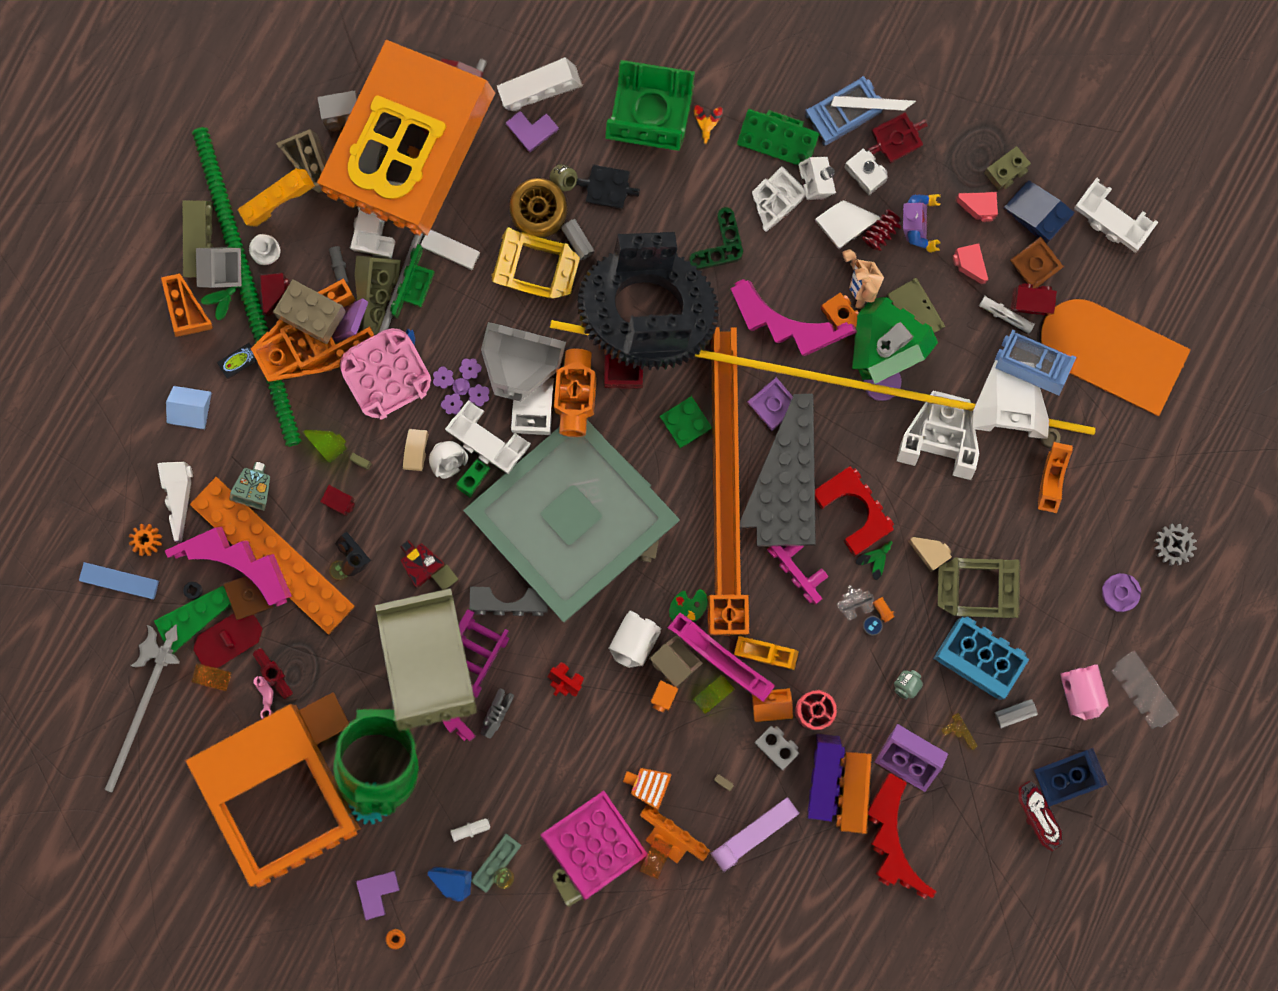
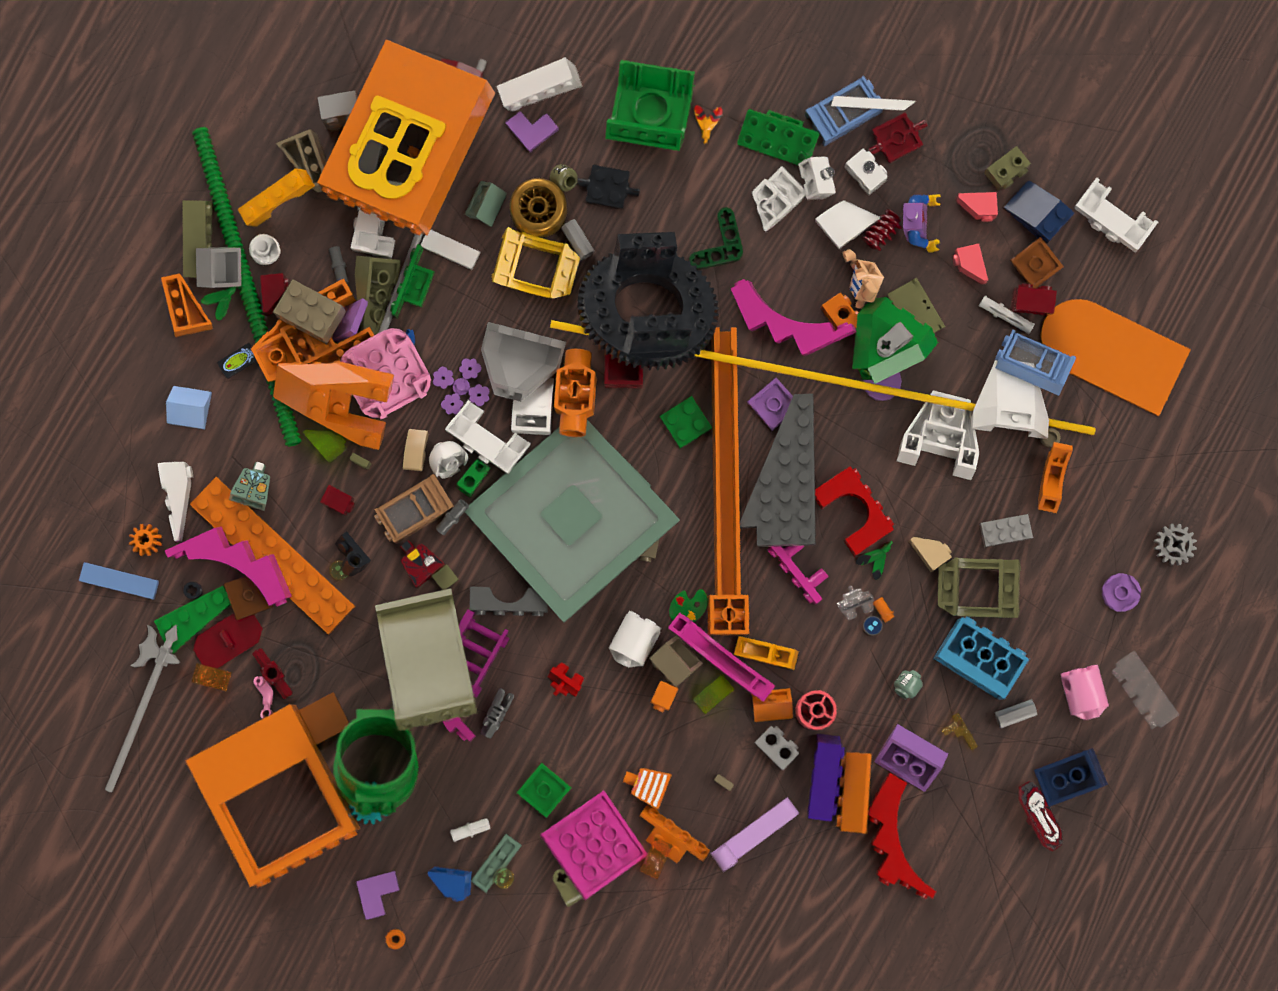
none -> orange wedge [273,361,394,450]
none -> medium nougat door [374,474,454,544]
none -> dark grey pin [436,499,469,535]
none -> sand green panel [465,181,507,226]
none -> green plate [517,763,572,818]
none -> light grey piece [979,514,1033,548]

